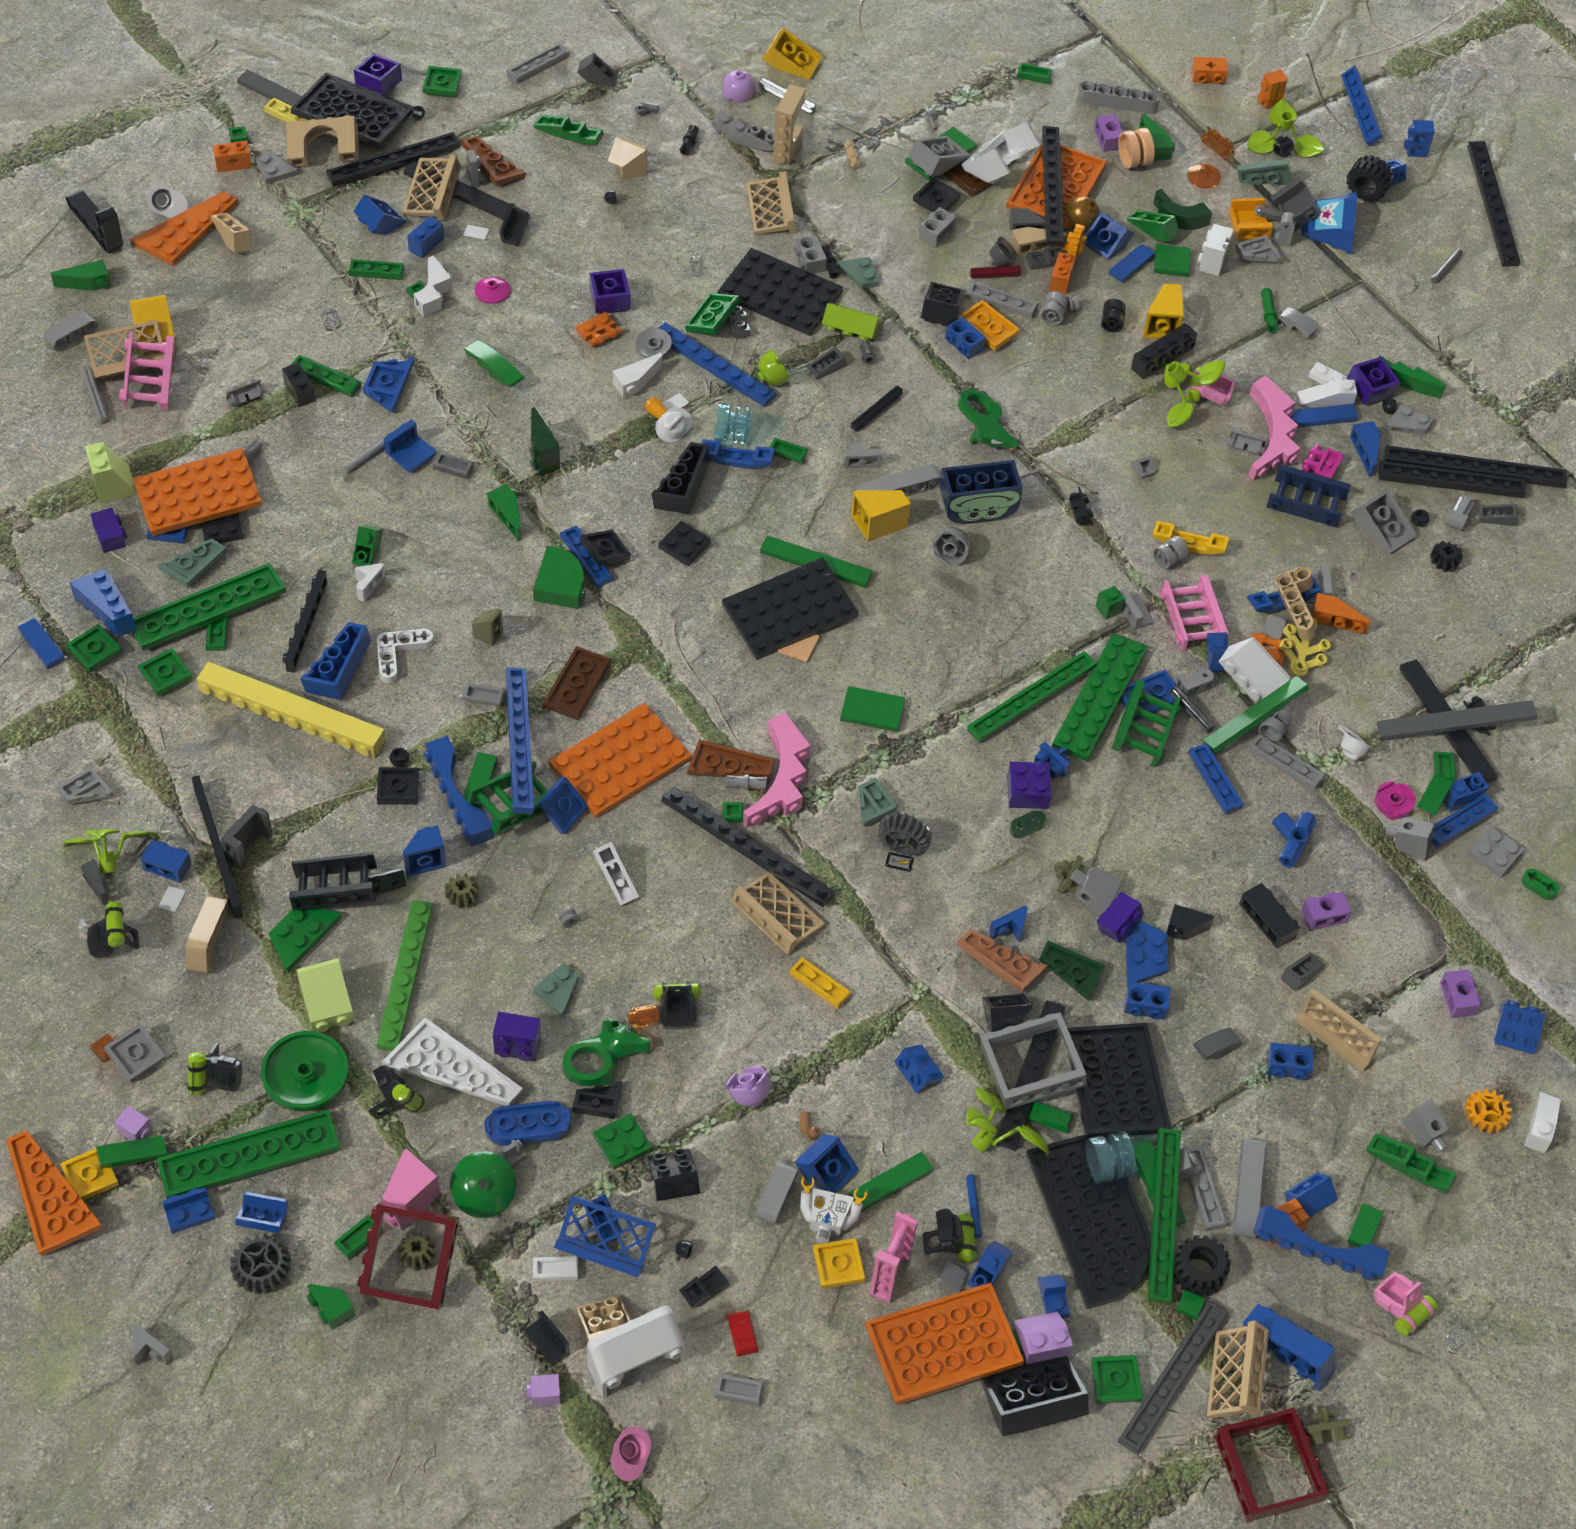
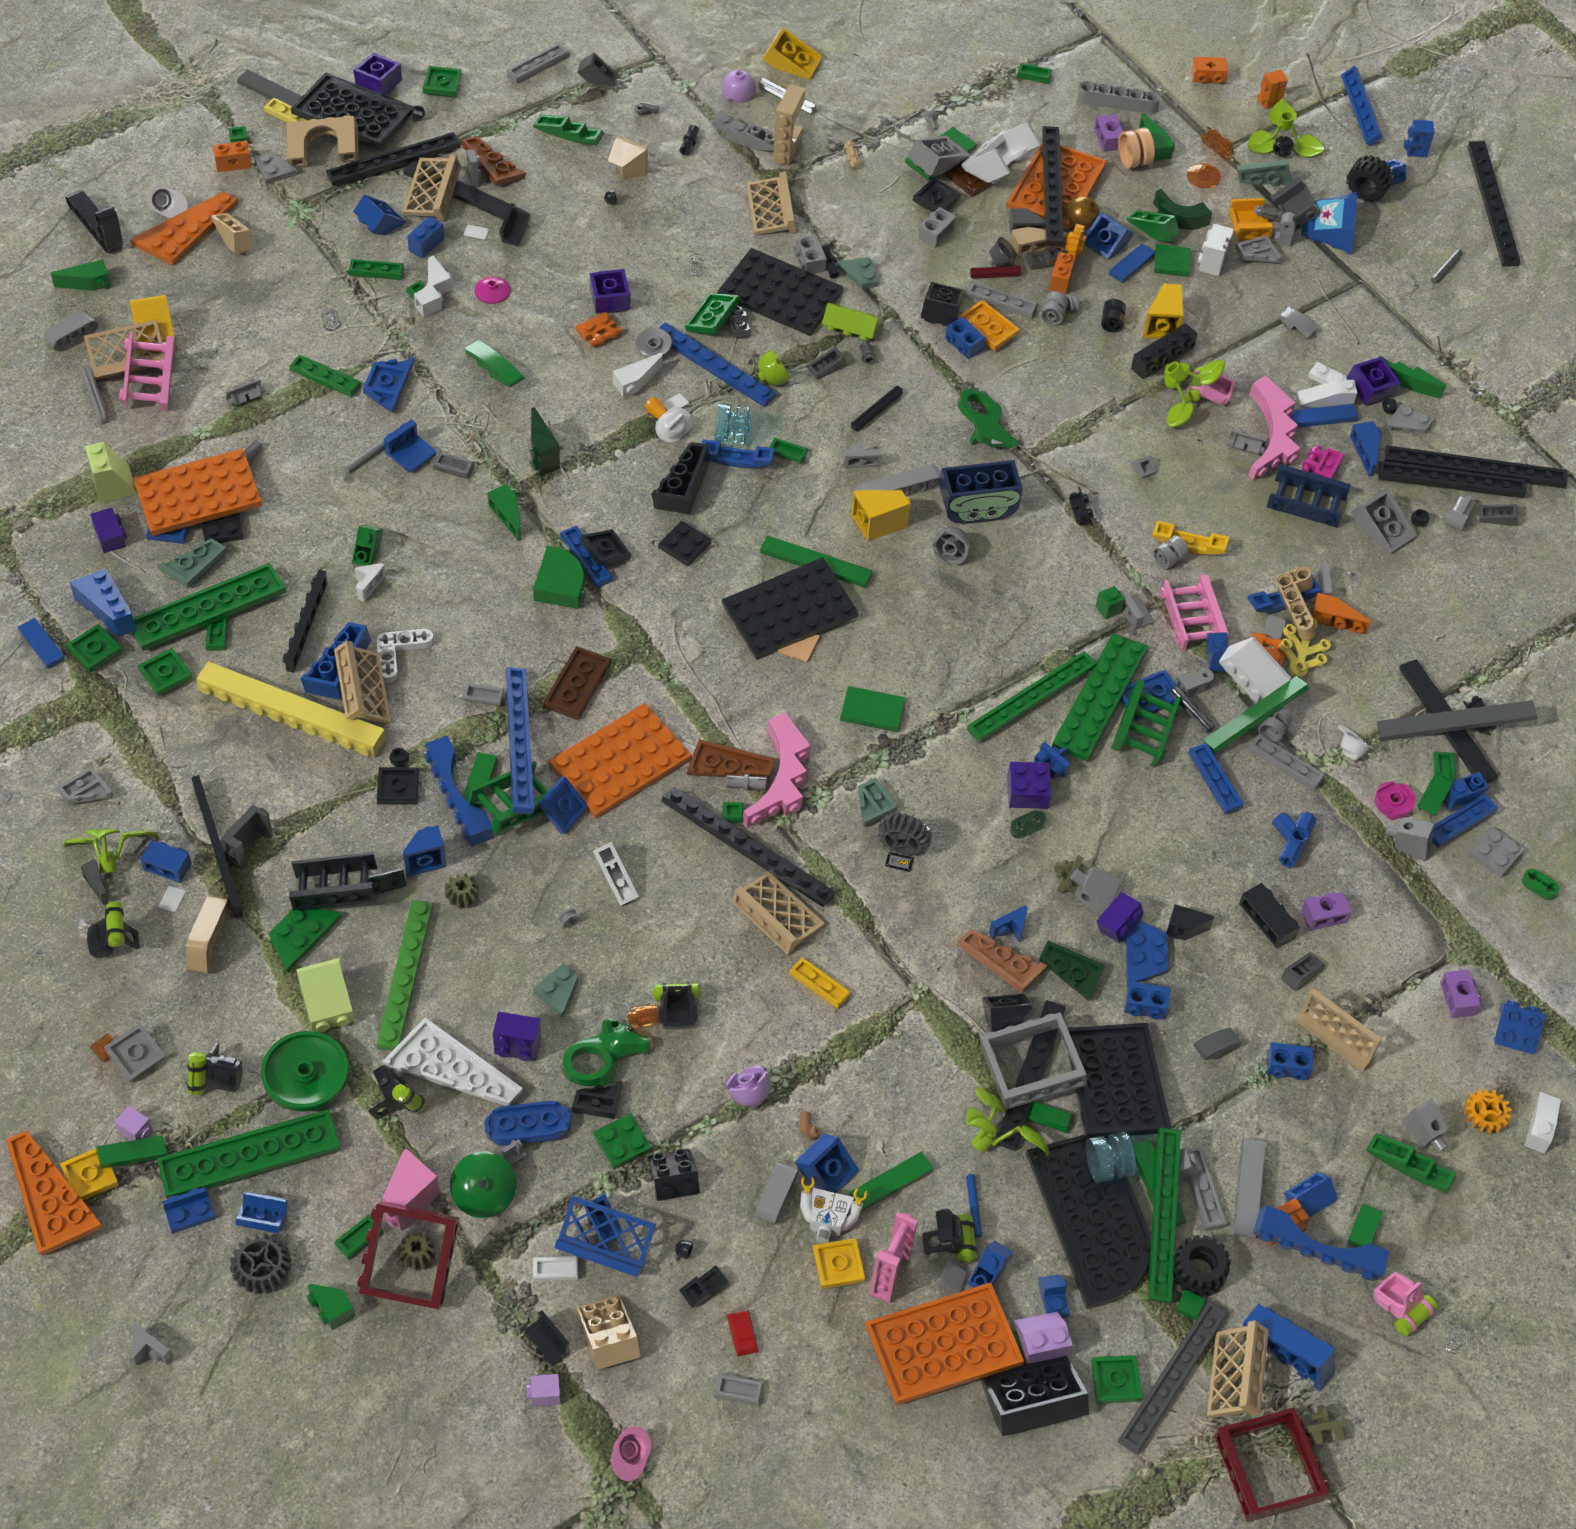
black brick [282,362,316,407] -> none
olive slope [472,608,503,646] -> none
white windscreen [587,1305,686,1398] -> none
blue bracket [895,1045,945,1093] -> none
green pin [1260,288,1279,333] -> none
black gear [1430,541,1463,572] -> none
none -> tan fence [334,640,391,724]

